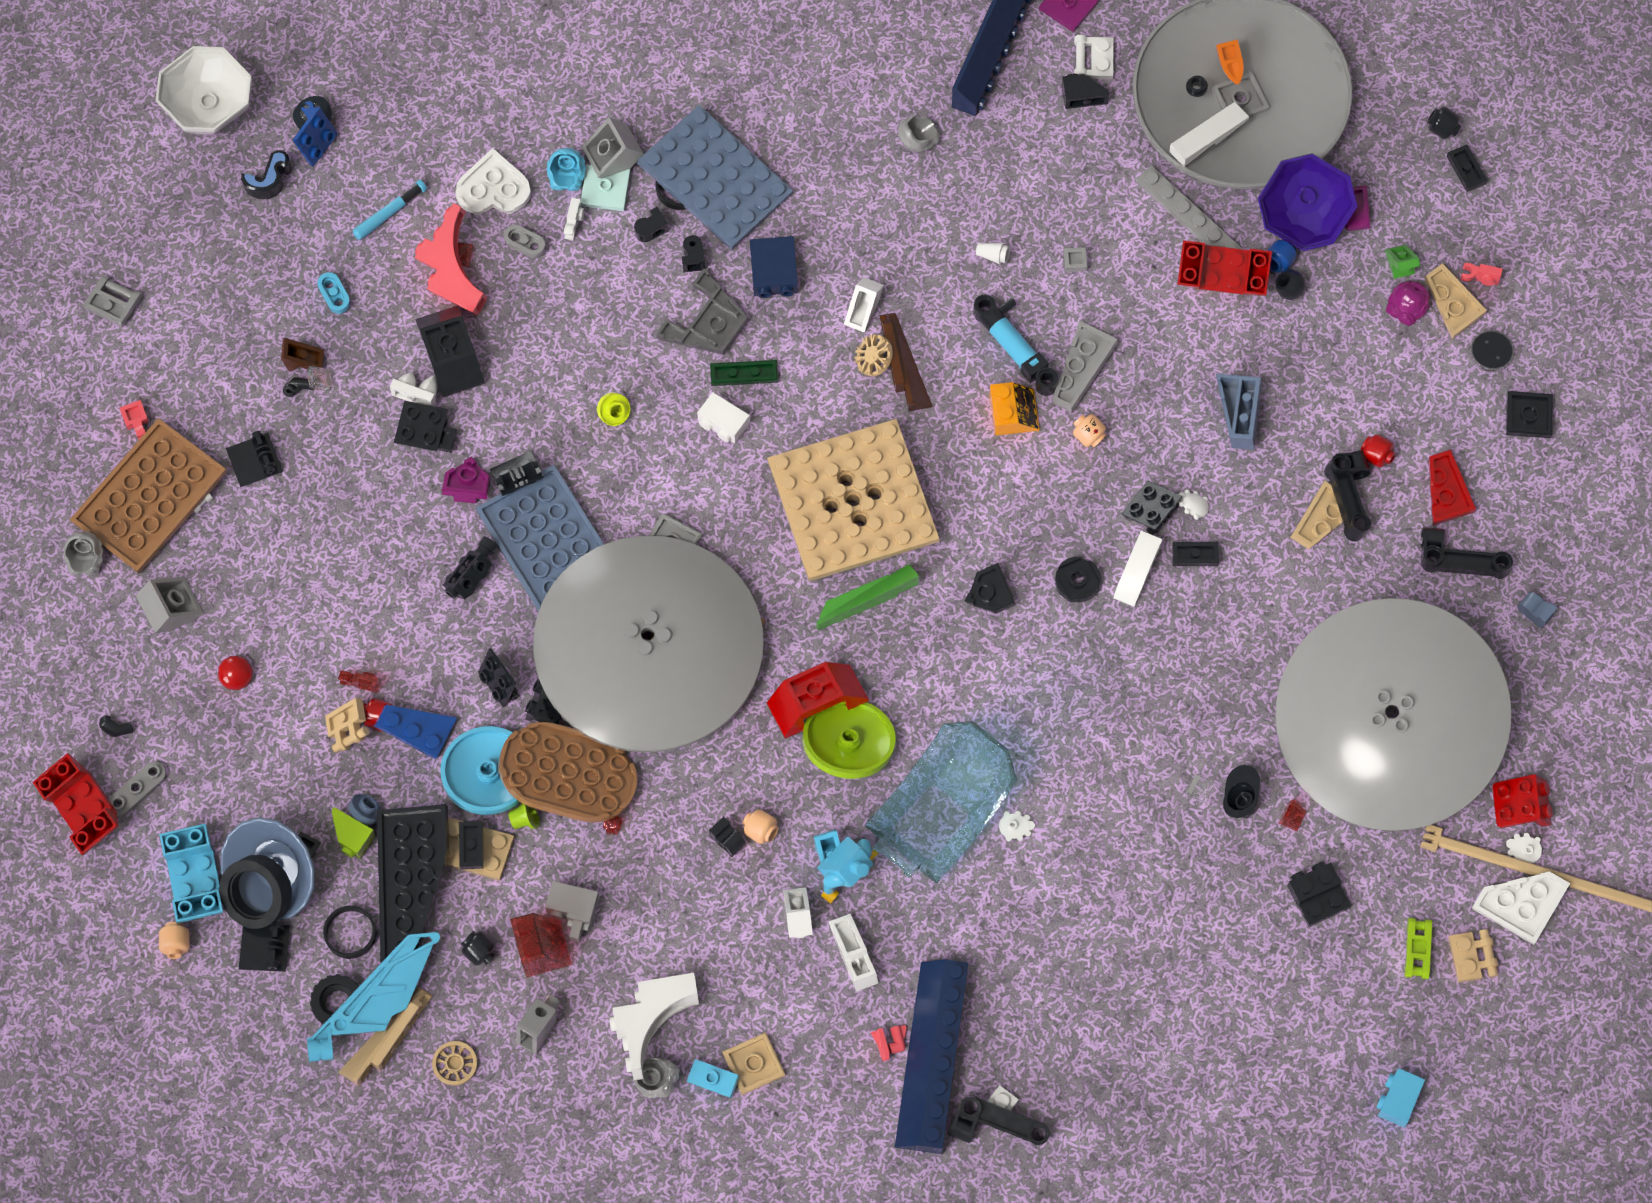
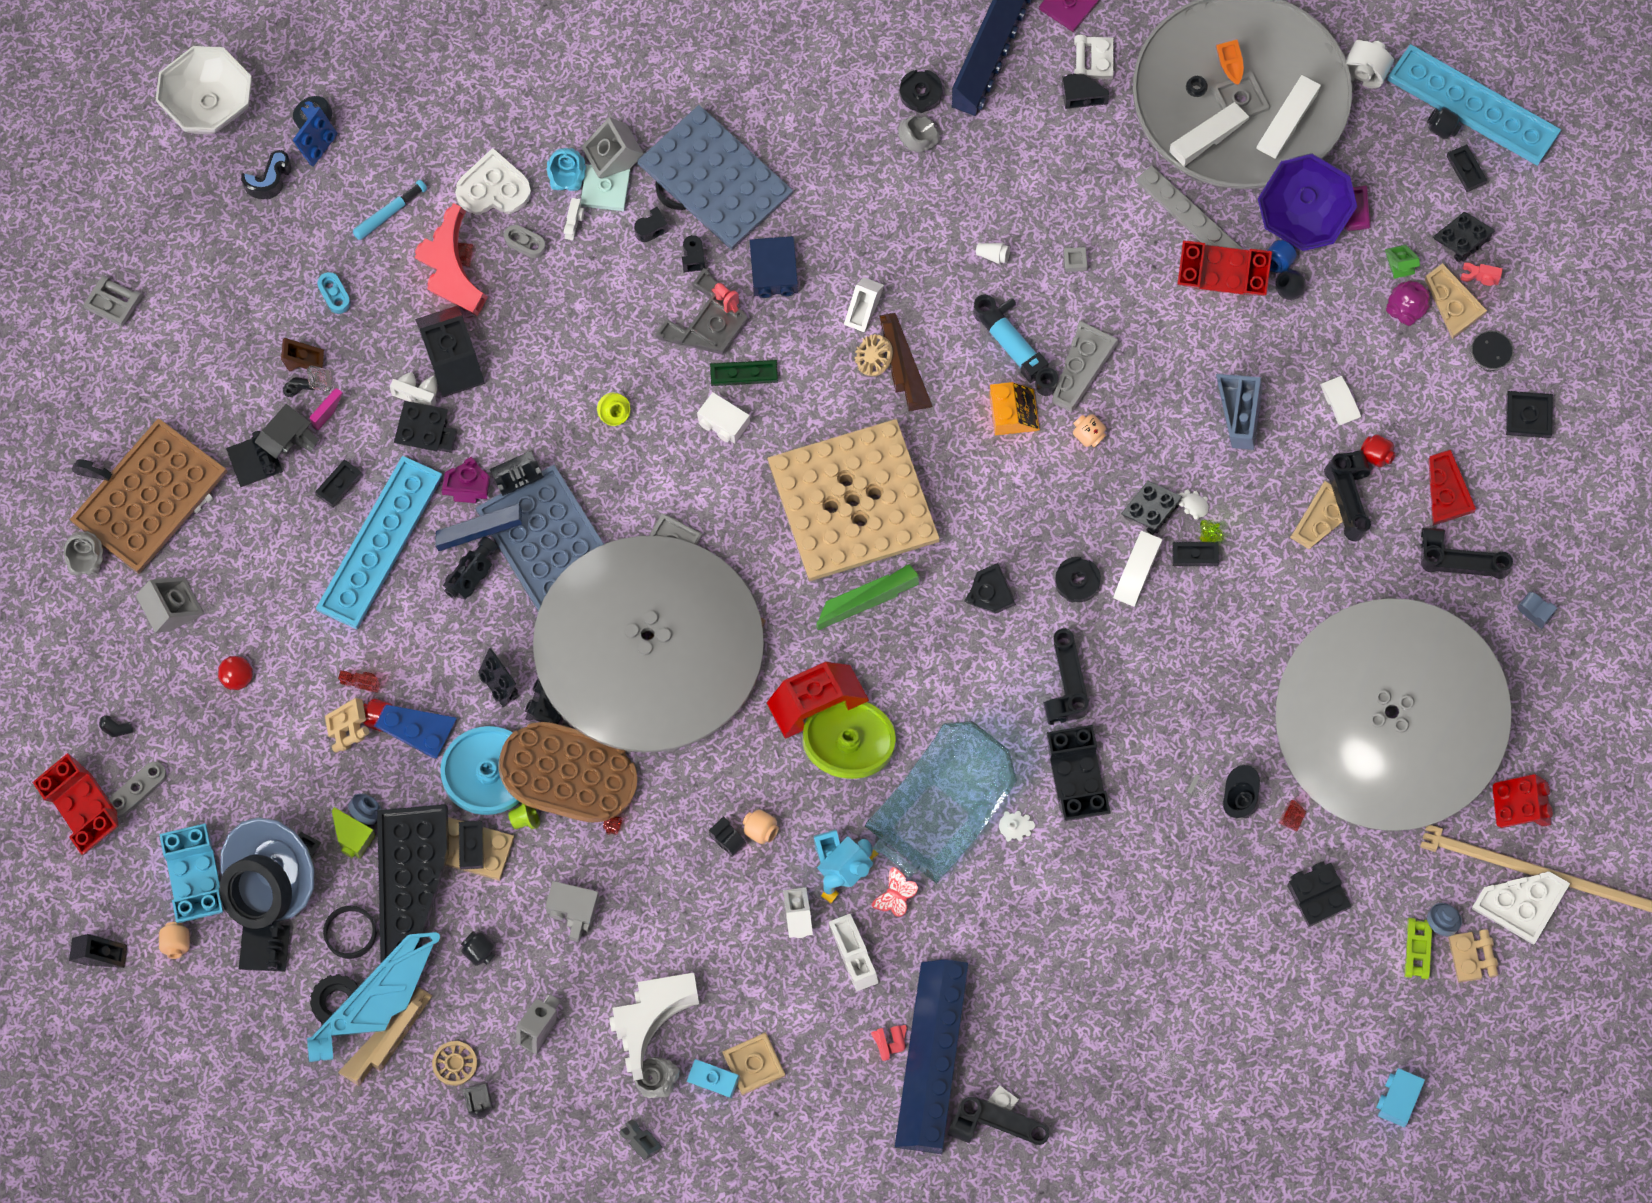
coral plate [120,400,149,439] -> none
clear red slope [510,913,572,978] -> none
white piece [1506,833,1542,863] -> none
none -> black slope [69,934,127,968]
none -> black tile [72,459,112,481]
none -> dark grey hinge [255,404,319,458]
none -> dark pink tile [310,388,343,430]
none -> black plate [315,459,362,508]
none -> medium azure plate [316,456,443,629]
none -> tile [435,504,522,551]
none -> plate [463,1083,493,1119]
none -> dark grey plate [619,1119,663,1161]
none -> coral piece [712,283,739,313]
none -> coral animal [872,867,918,917]
none -> black plate [899,70,943,113]
none -> black piece [1043,628,1089,725]
none -> black slope [1047,725,1111,822]
none -> clear neon green piece [1199,519,1224,542]
none -> white slope [1256,75,1321,159]
none -> white slope [1320,376,1361,425]
none -> white brick [1346,40,1394,89]
none -> medium azure plate [1387,44,1561,166]
none -> sand blue plate [1427,903,1462,937]
none -> black hinge [1433,211,1495,262]

